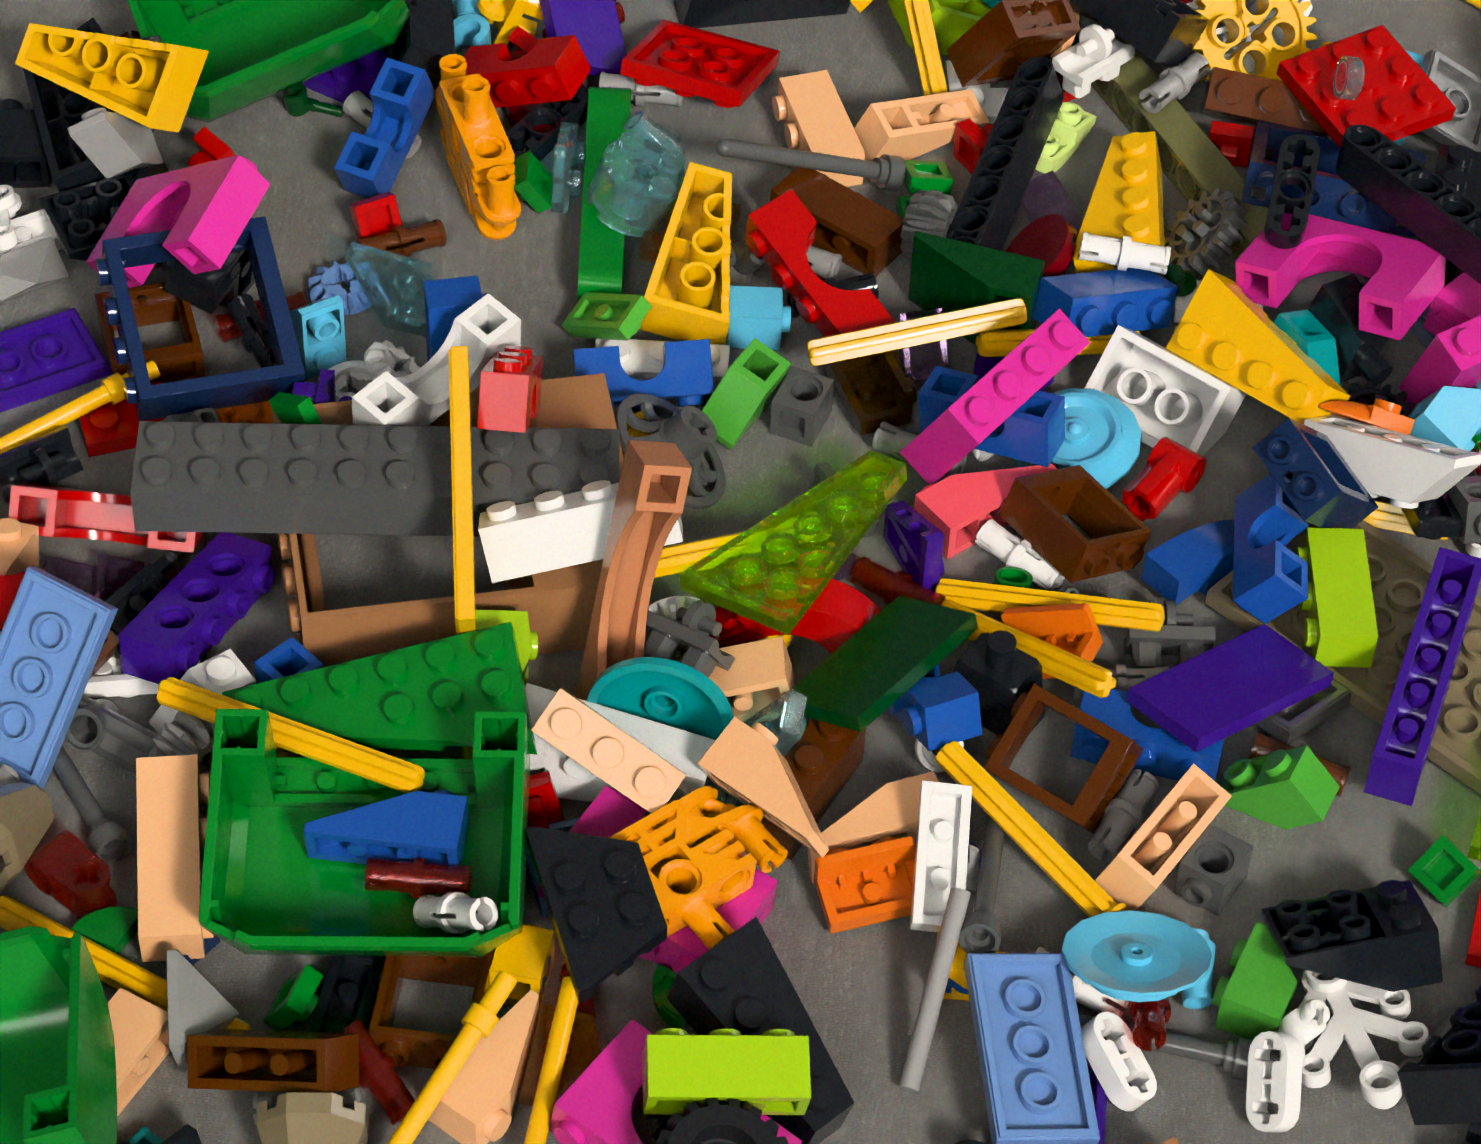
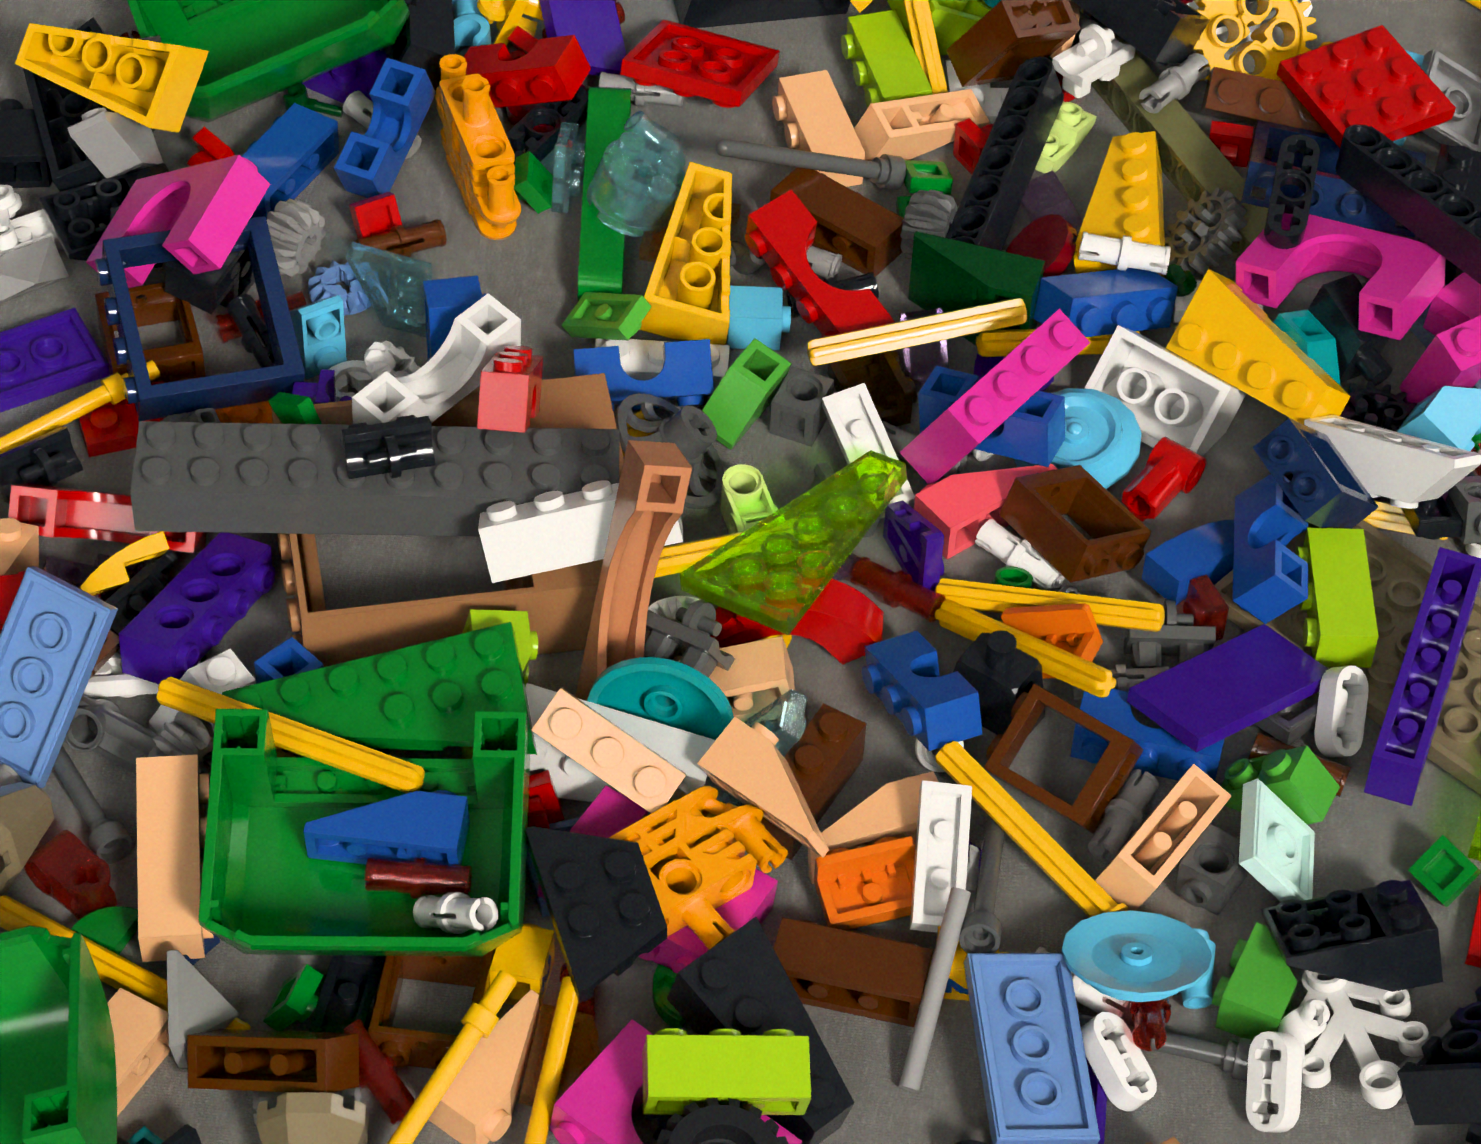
yellow tile [449,346,476,634] -> none
dark green tile [781,596,978,732] -> none
orange plate [1318,398,1415,435] -> none
clear light blue tile [1333,56,1365,100] -> none
none -> yellow slope [78,532,169,596]
none -> blue brick [241,103,339,220]
none -> light grey gear [266,199,326,276]
none -> black hips [342,415,435,479]
none -> yellowish green piece [720,464,783,534]
none -> reddish brown brick [773,917,933,1027]
none -> white plate [822,383,915,519]
none -> lime brick [841,9,932,108]
none -> clear red plate [1183,575,1229,641]
none -> light aqua plate [1239,778,1315,902]
none -> white beam [1314,666,1369,757]

